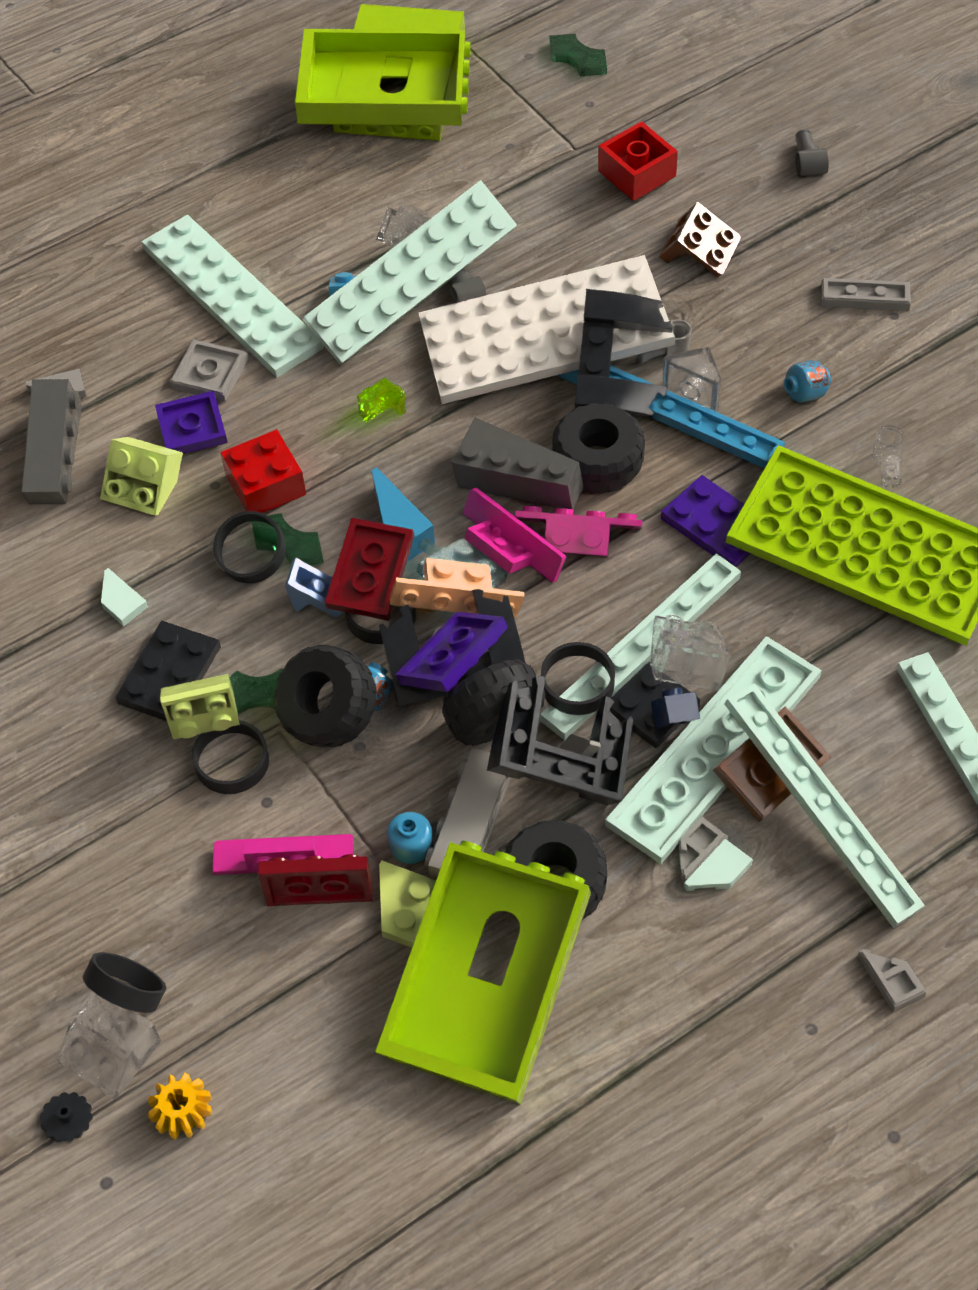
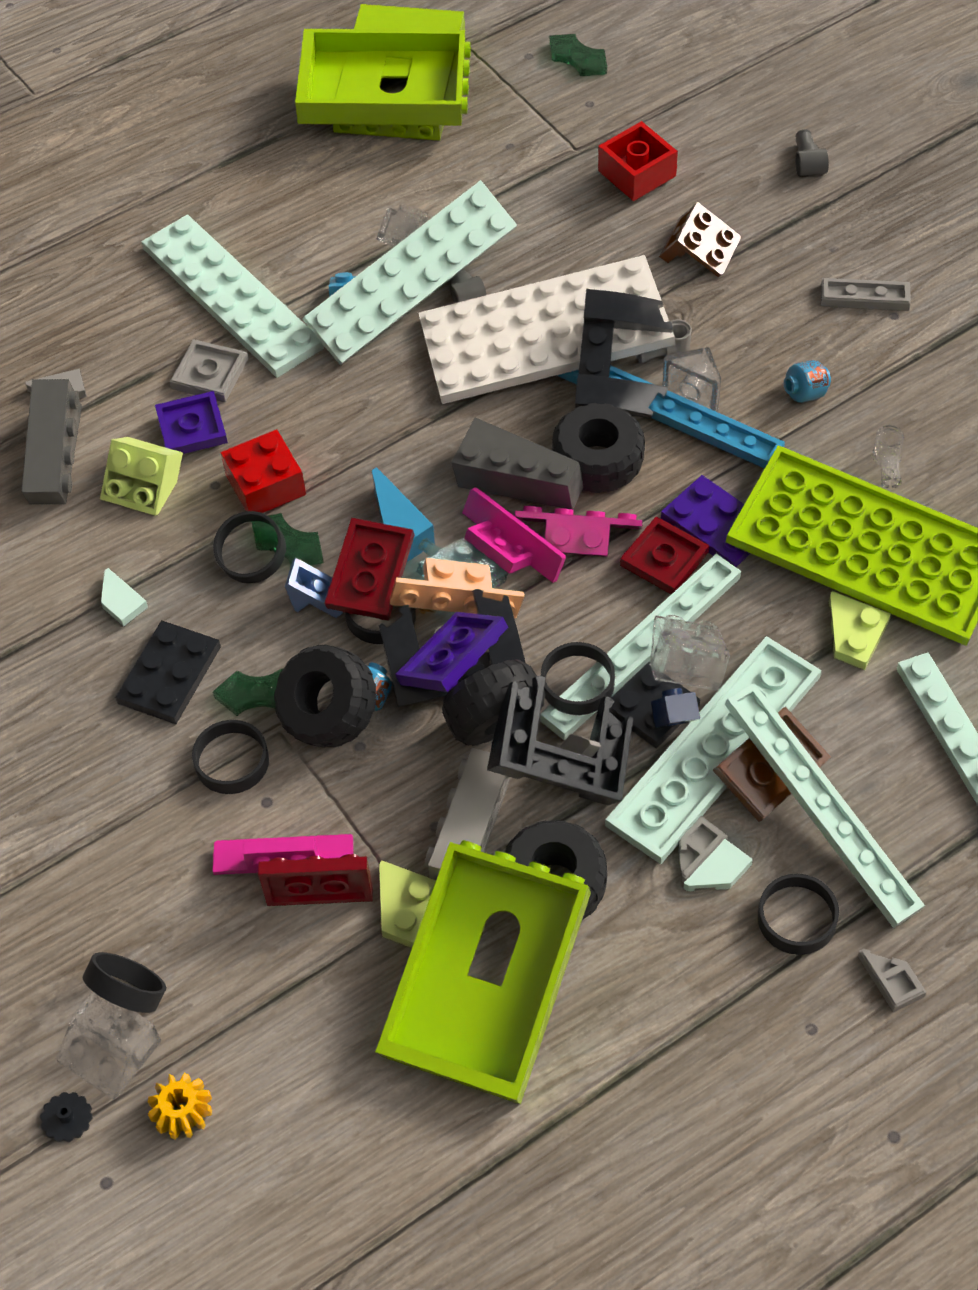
yellowish green slope [160,674,240,740] -> none
clear neon green bracket [357,377,406,422] -> none
dark azure head [387,812,433,864] -> none
none -> dark red plate [620,516,709,594]
none -> black tyre [758,874,839,955]
none -> yellowish green wing [829,591,891,670]

